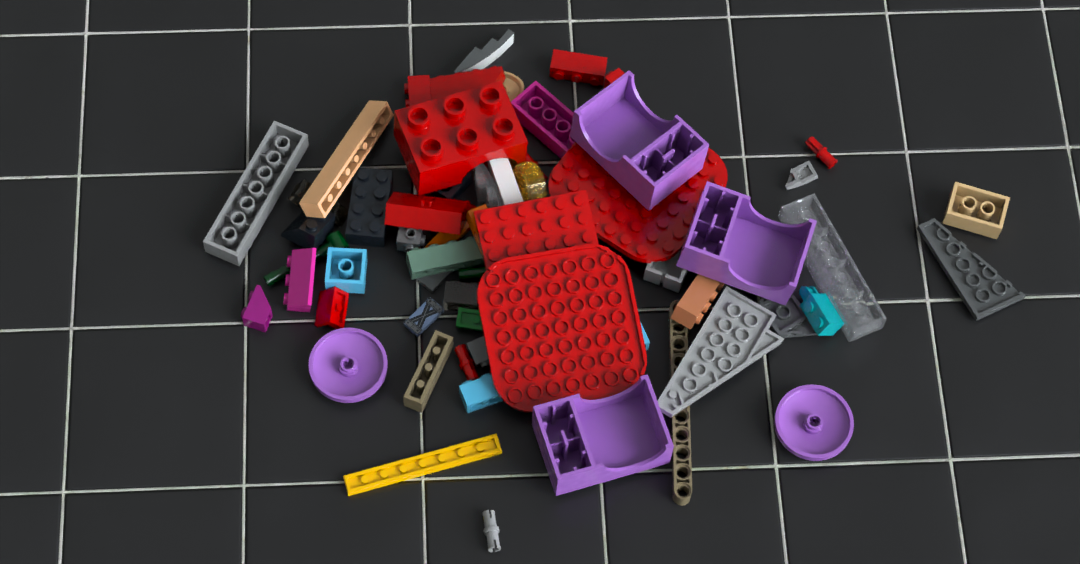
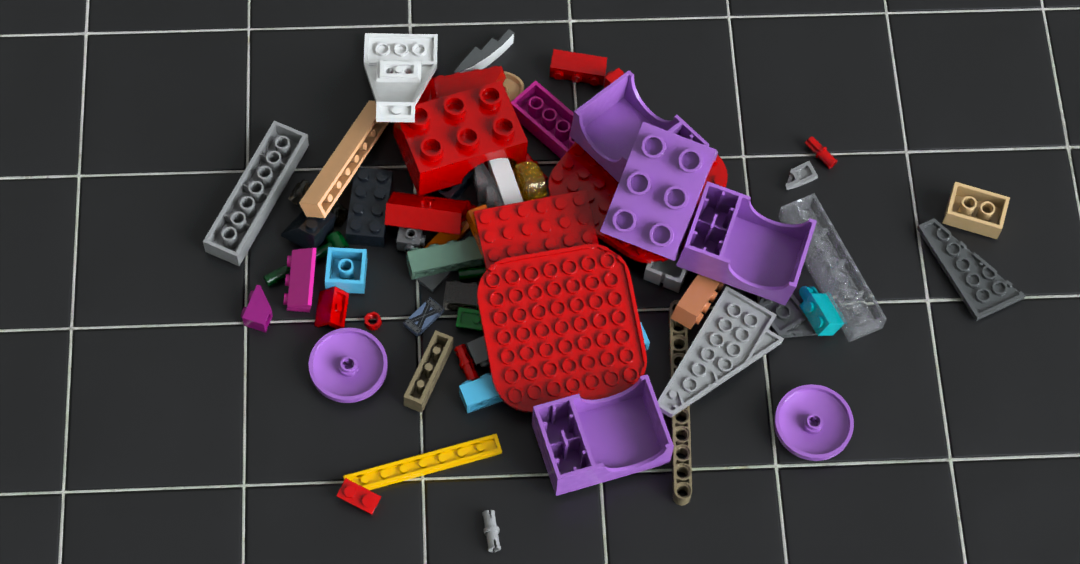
none -> red plate [336,478,381,515]
none -> white wing [364,33,438,123]
none -> red axle [364,312,382,331]
none -> medium lavender piece [600,122,718,261]

